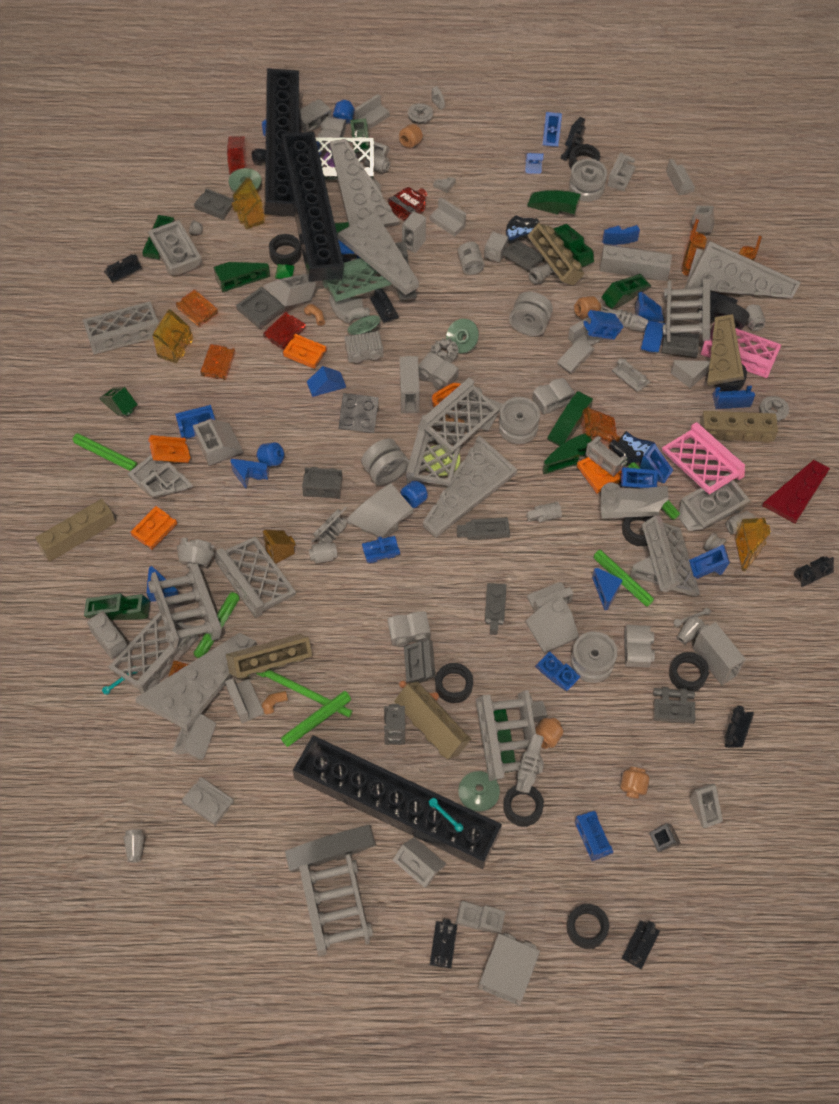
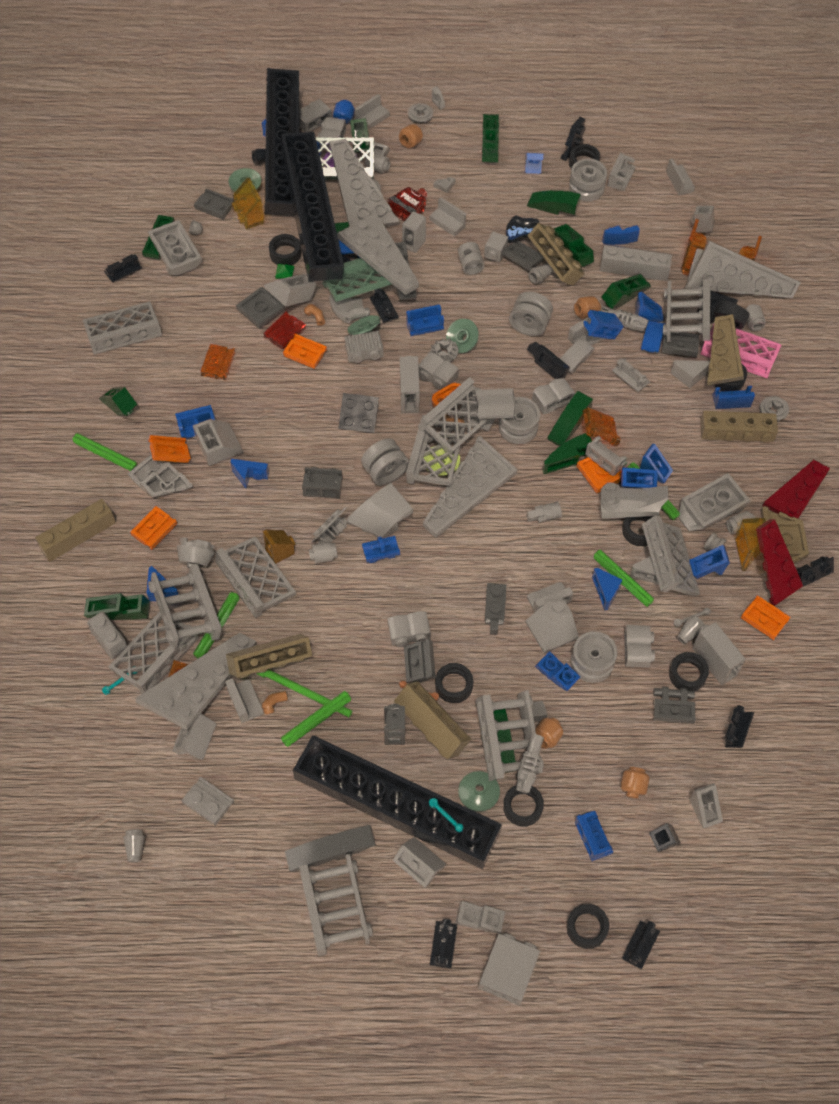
clear yellow slope [152,309,193,364] -> none
clear orange plate [176,289,218,327] -> none
dark green slope [213,262,270,293] -> none
clear red slope [227,136,246,175] -> none
blue head [257,442,284,467] -> none
blue slope [307,366,346,397] -> none
blue head [400,481,428,508] -> none
dark grey hinge [456,517,510,540] -> none
blue slope [543,112,562,147] -> none
black arm [608,431,656,466] -> none
bright pink fence [662,422,745,494] -> none
none -> blue hinge [406,304,444,336]
none -> light grey panel [476,389,516,419]
none -> dark green slope [482,114,499,162]
none -> black hinge [527,342,570,379]
none -> orange plate [741,595,791,640]
none -> dark red wing [756,519,803,606]
none -> dark tan wing [761,507,809,564]

